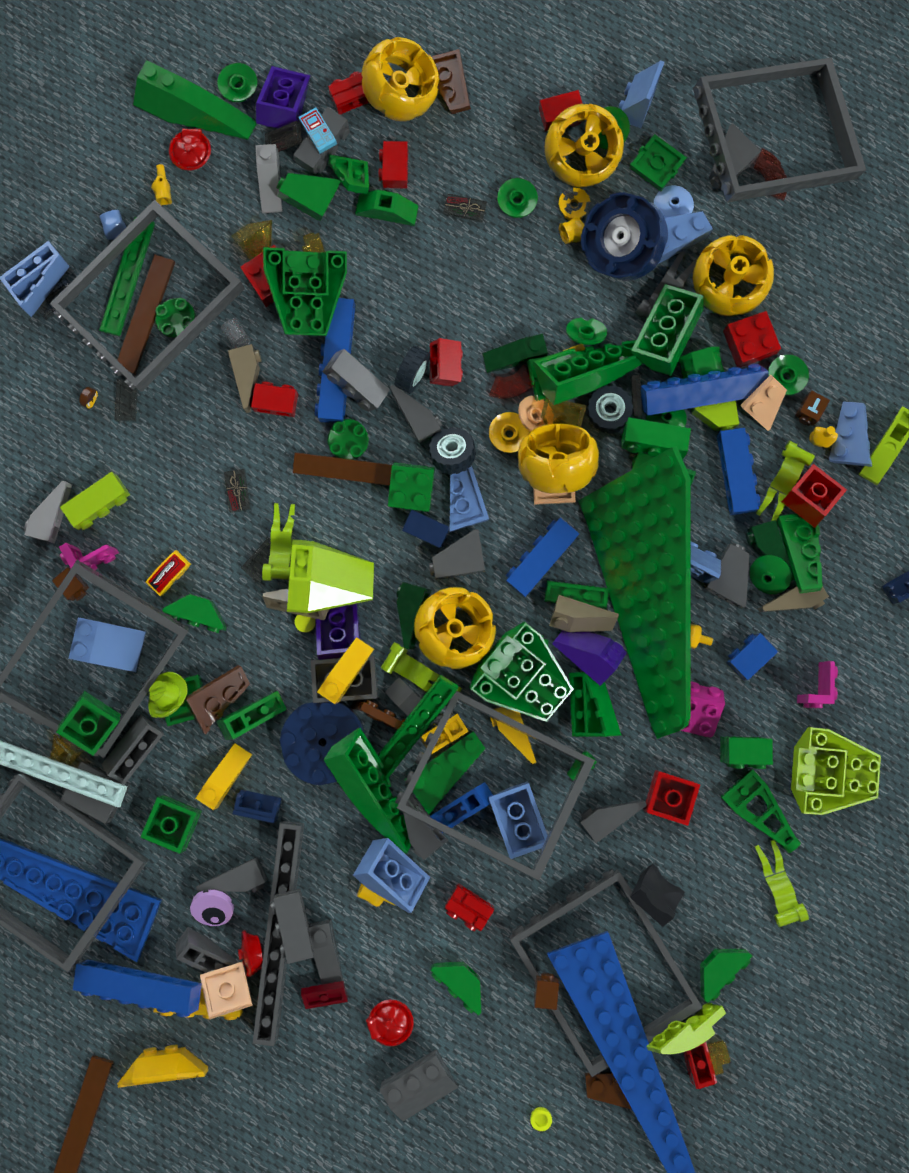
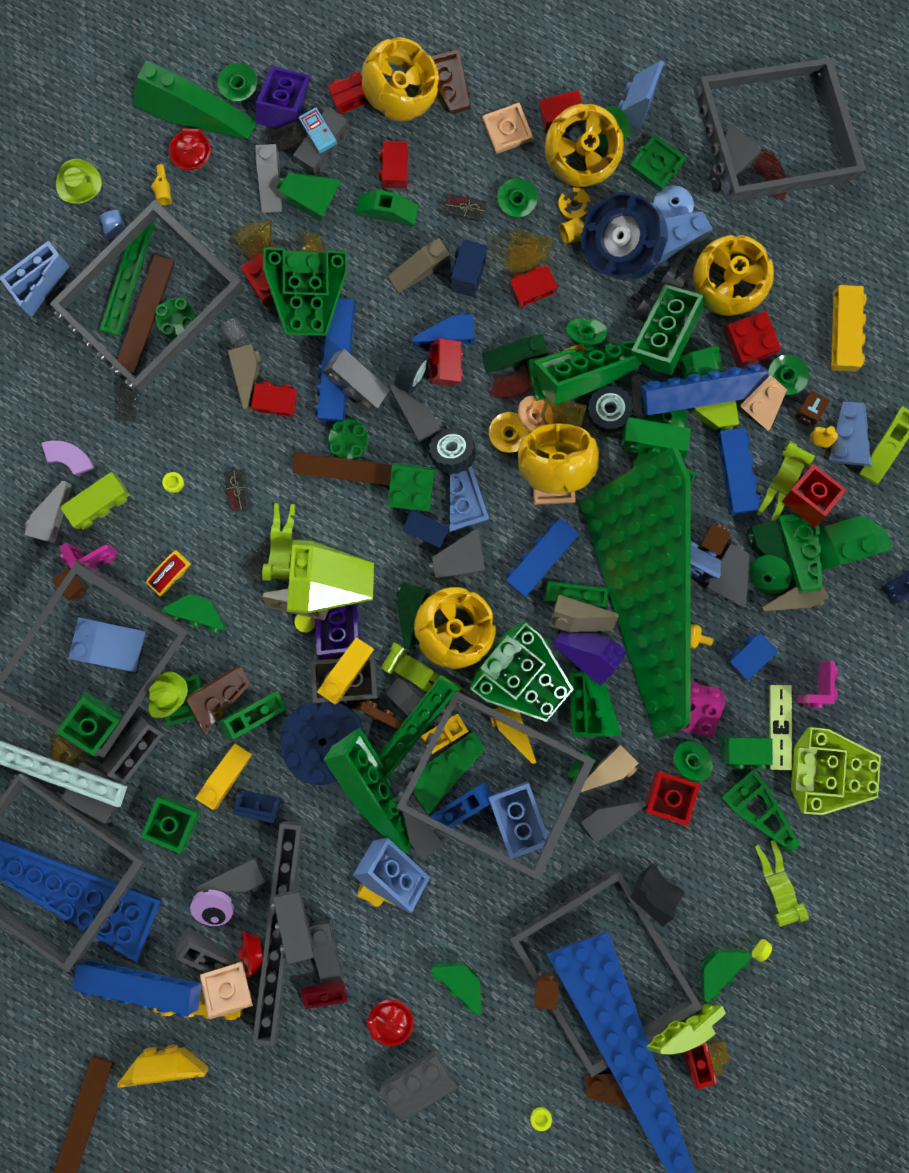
reddish brown tile [79,387,98,409] -> none
green wing [328,155,369,194] -> none
red brick [445,883,494,931] -> none
none -> lavender tile [41,441,95,475]
none -> lime hat [56,159,102,204]
none -> neon yellow tile [162,472,184,493]
none -> dark tan slope [388,238,450,293]
none -> blue slope [413,312,475,347]
none -> dark blue brick [449,239,487,298]
none -> light nougat tile [482,102,534,154]
none -> clear yellow slope [504,229,553,272]
none -> red brick [509,265,557,308]
none -> tan slope [581,744,638,792]
none -> green dish [673,741,713,782]
none -> reddish brown brick [698,523,731,557]
none -> neon yellow tile [752,939,772,962]
none -> yellowish green tile [769,685,792,770]
none -> green wedge [819,515,893,570]
none -> yellow brick [831,285,866,372]

